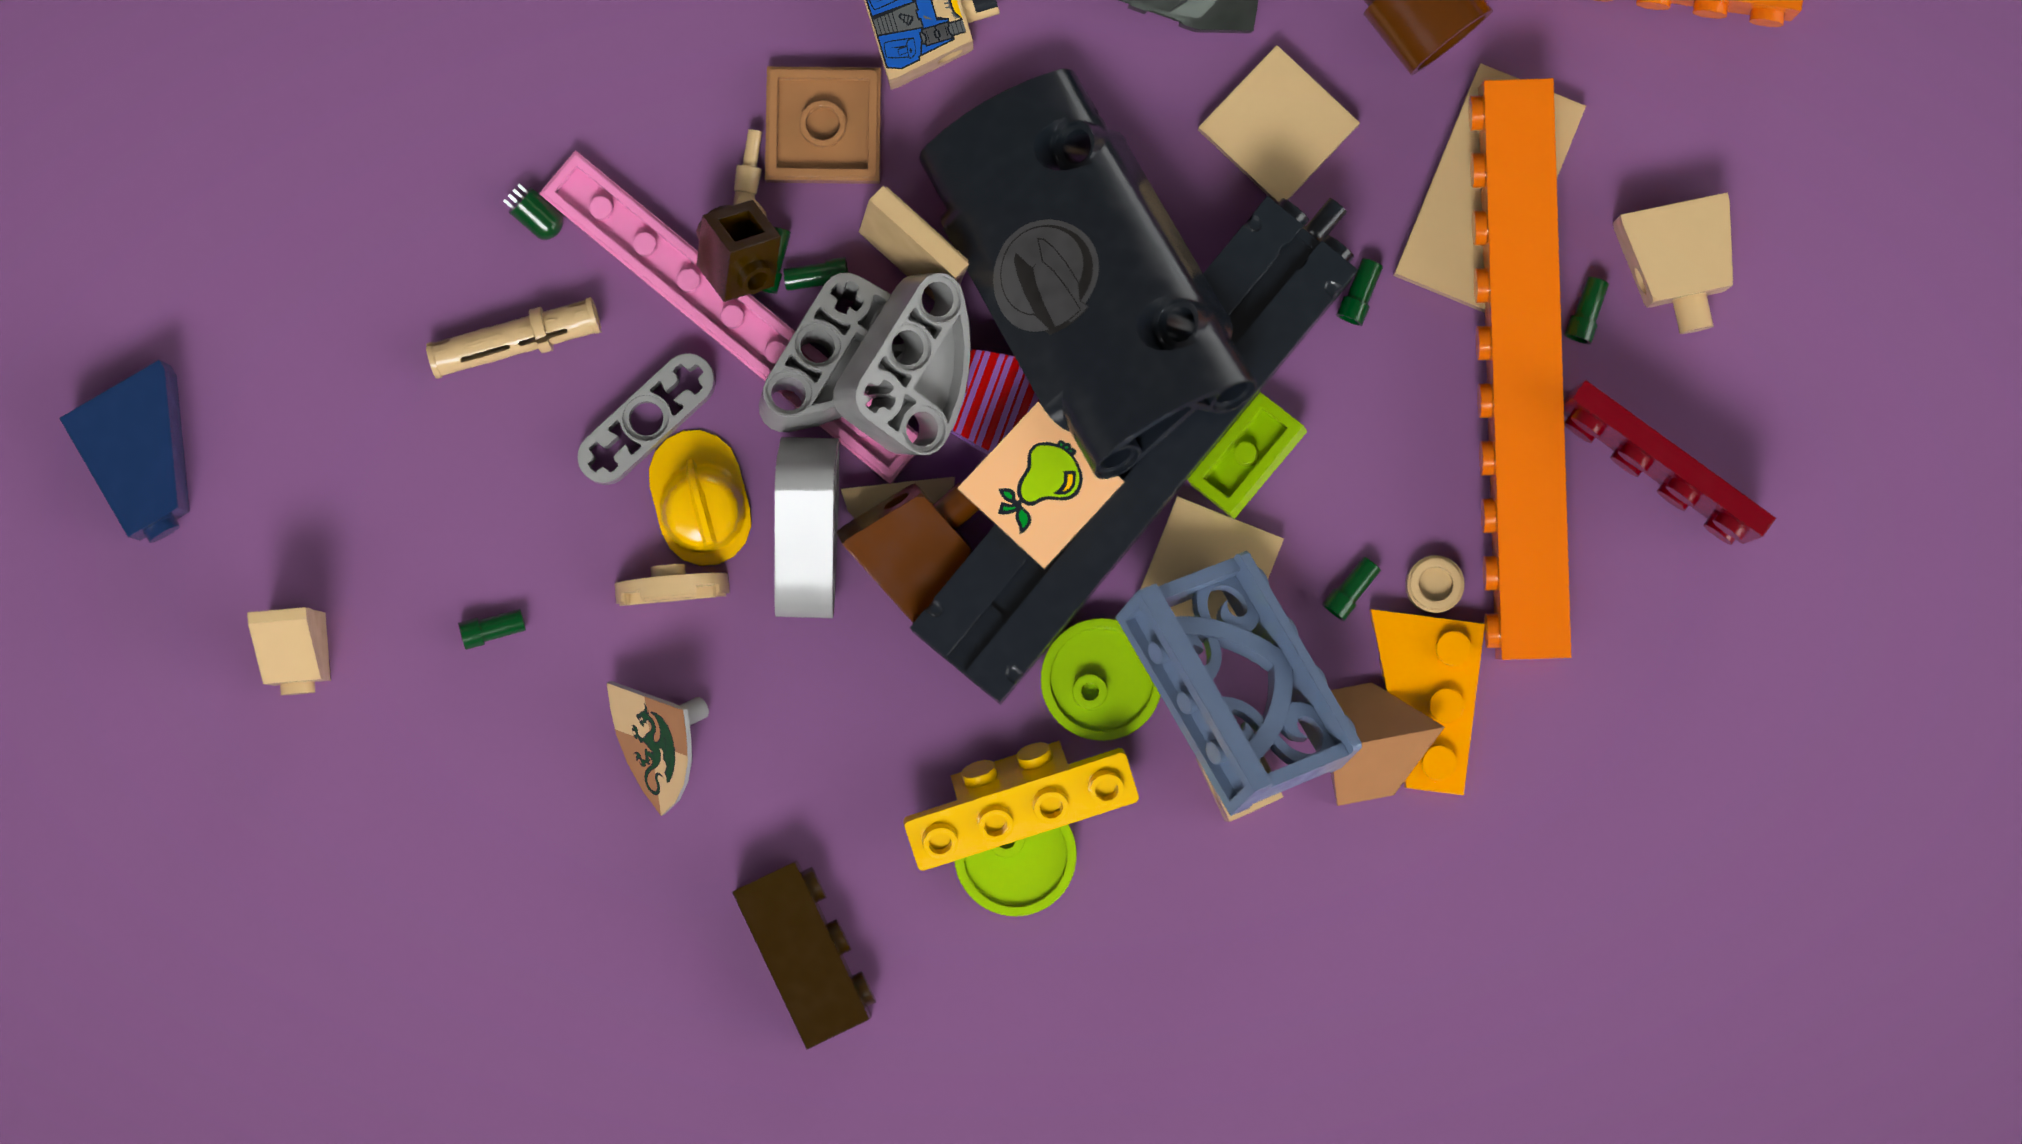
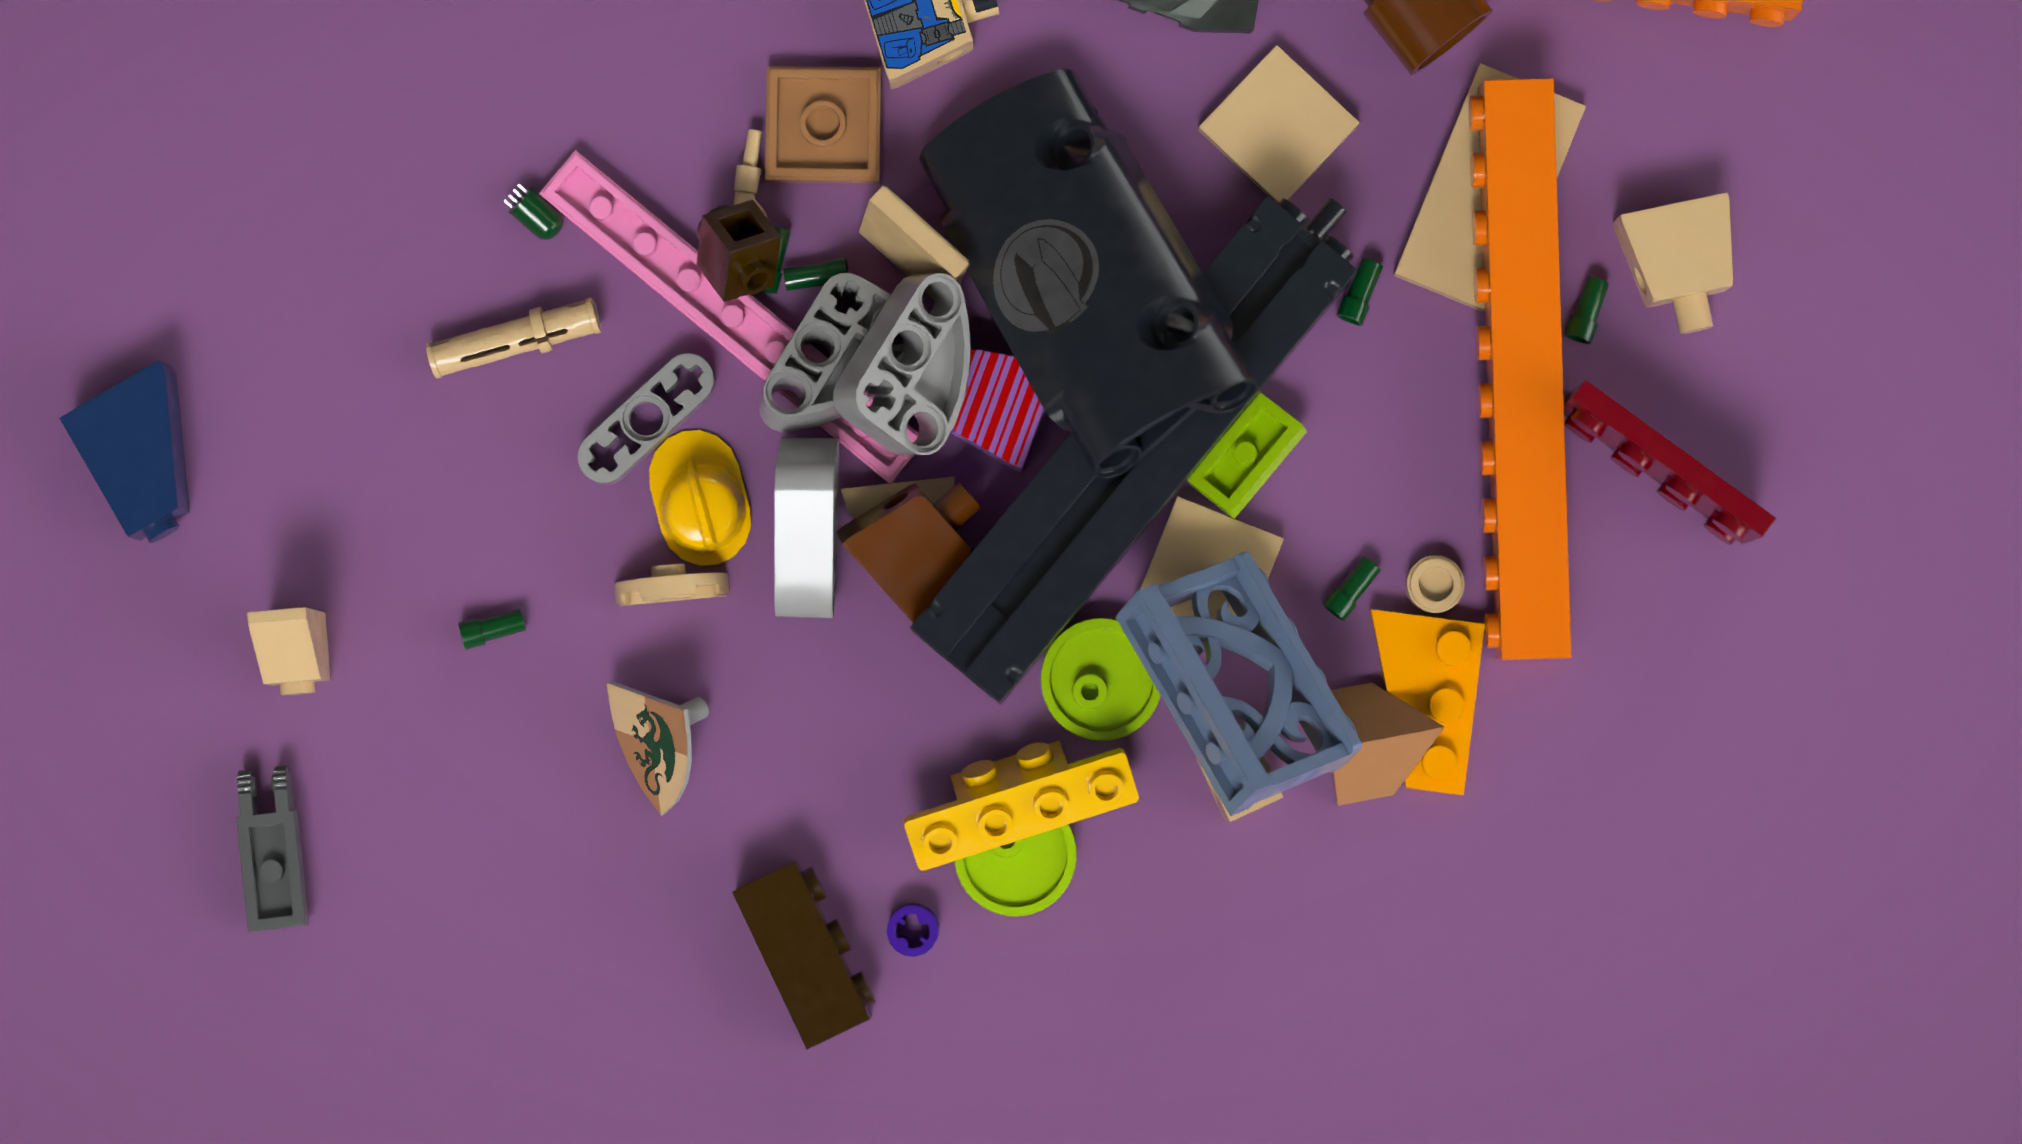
light nougat tile [958,402,1124,569] -> none
none -> dark grey hinge [236,765,309,932]
none -> dark purple bush [887,903,940,957]

